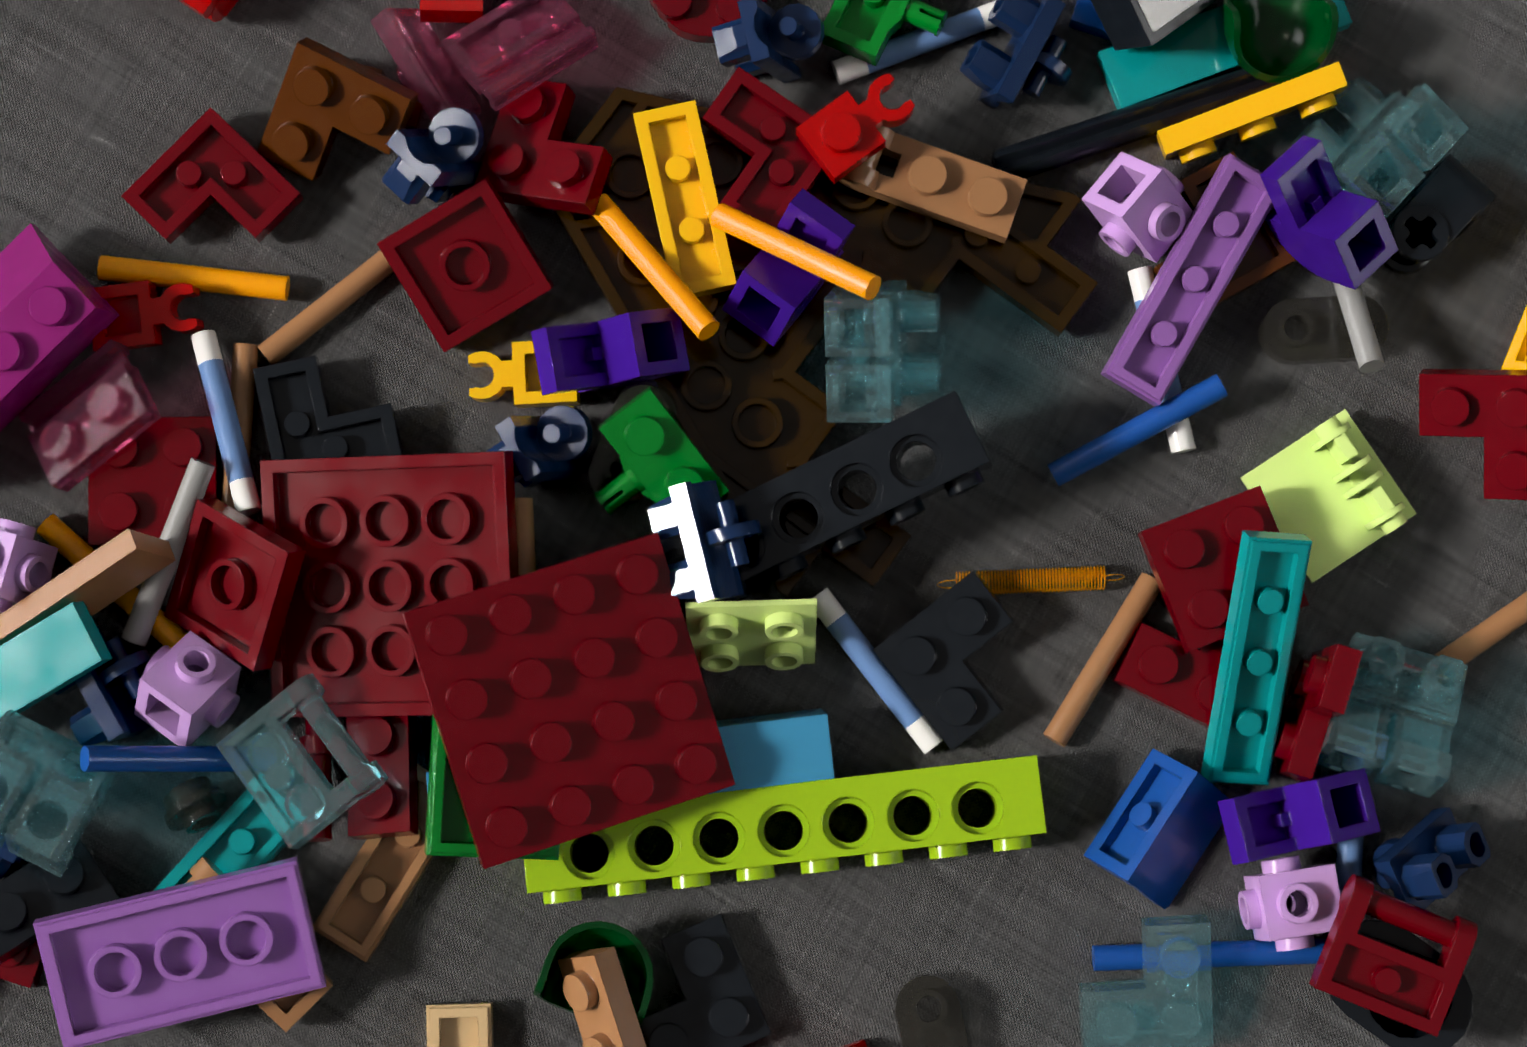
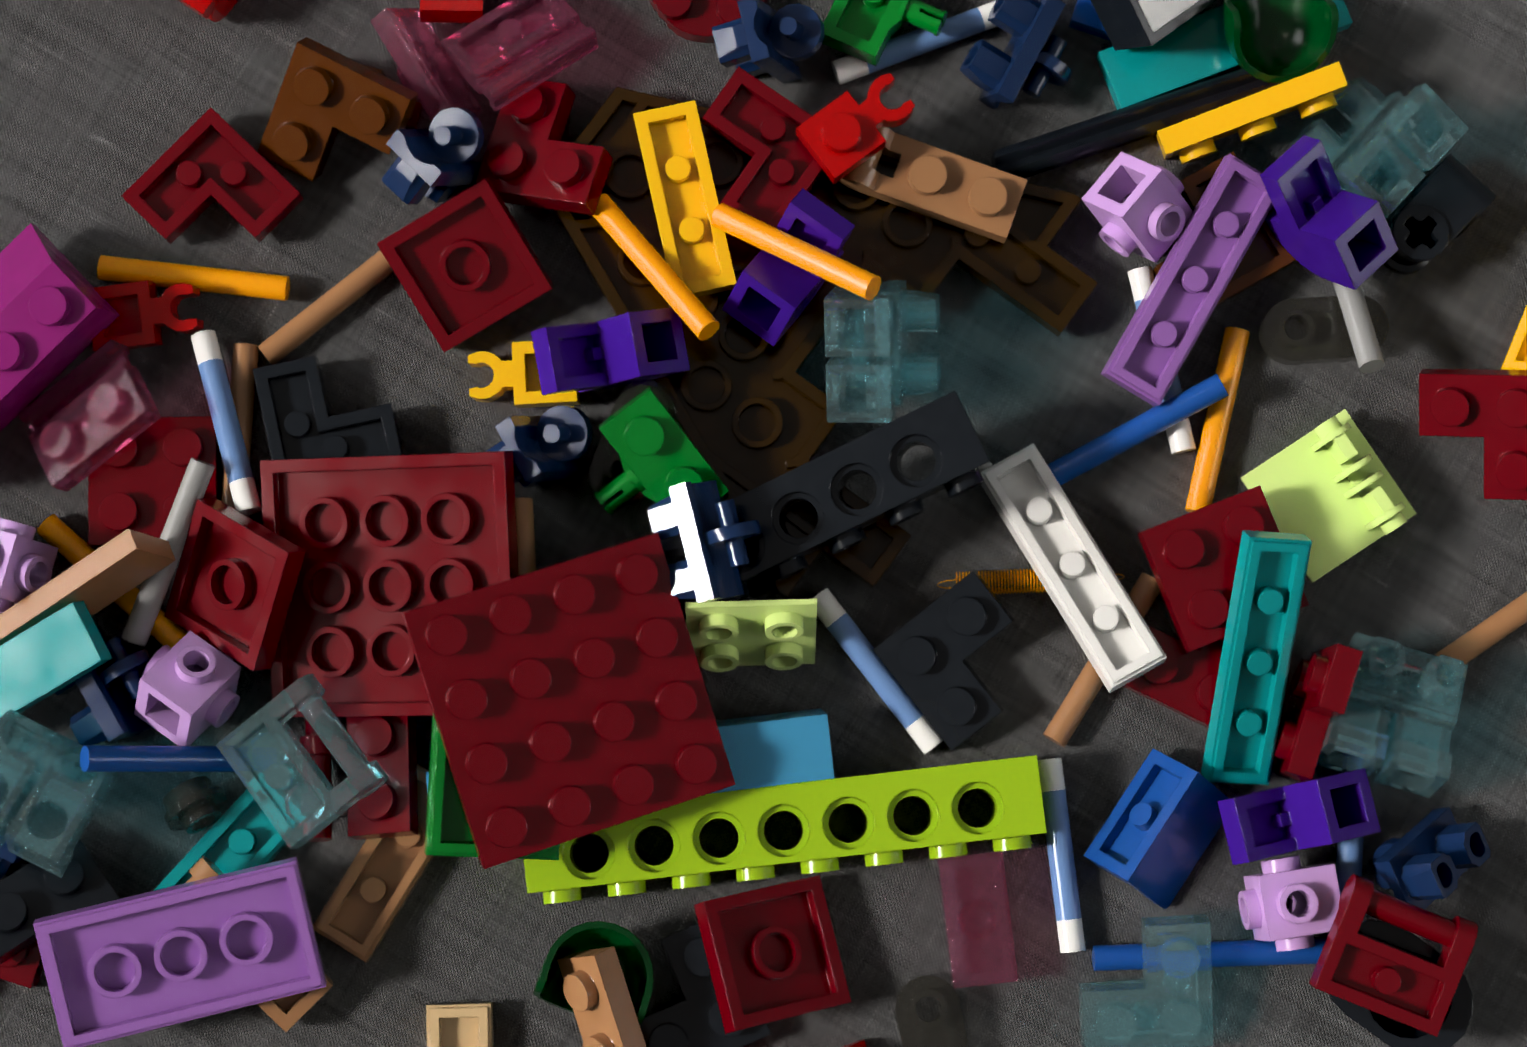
none -> dark red plate [694,875,851,1034]
none -> clear pink plate [937,851,1018,989]
none -> white tile [981,443,1167,693]
none -> medium blue bar [1038,758,1086,953]
none -> light orange bar [1185,327,1250,512]

